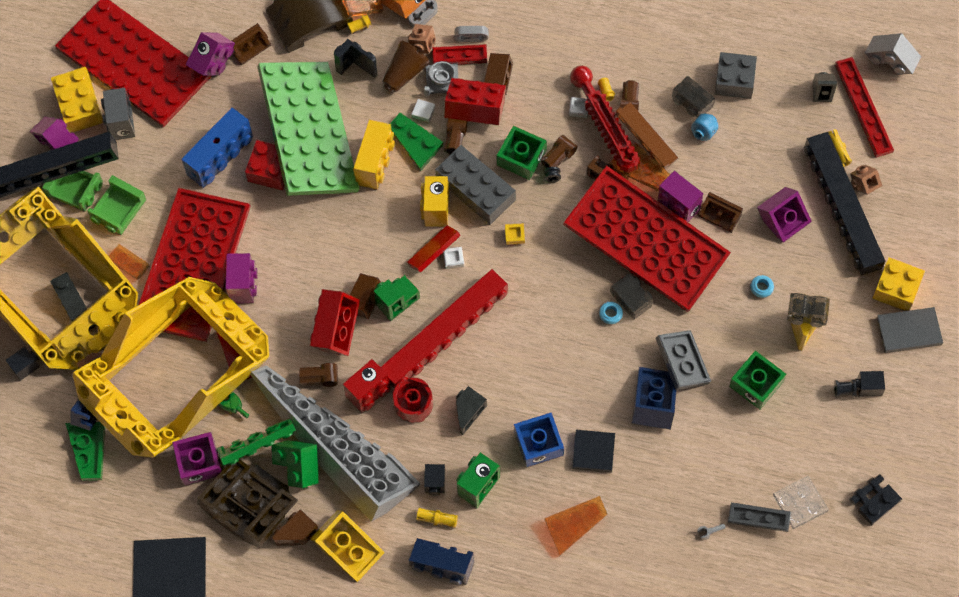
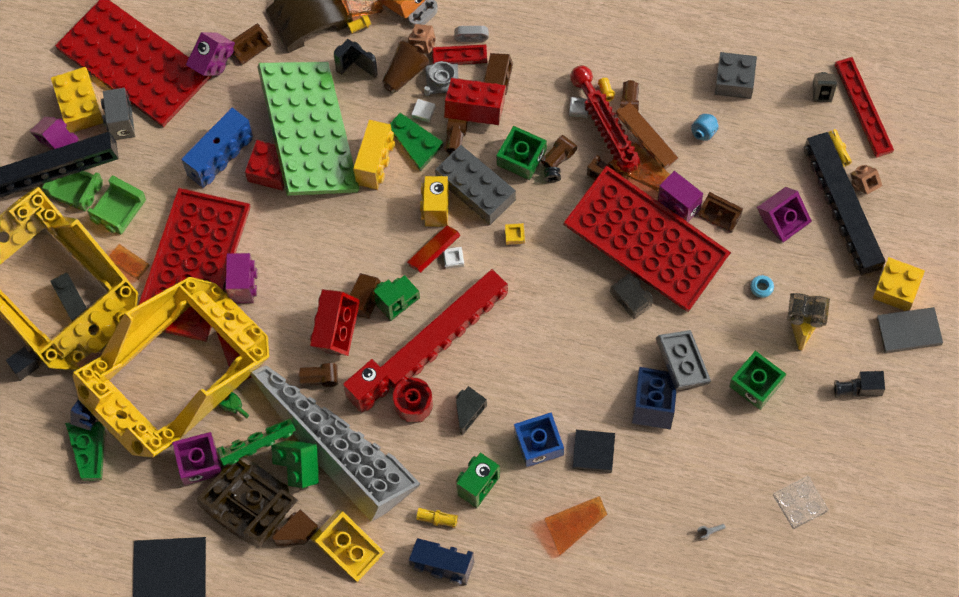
black brick [424,464,446,496] -> none
medium azure piece [599,302,623,324] -> none
clear smoke brick [672,76,715,117] -> none
dark grey tile [728,502,791,532] -> none
black plate [849,474,902,525] -> none
light grey brick [865,33,921,75] -> none

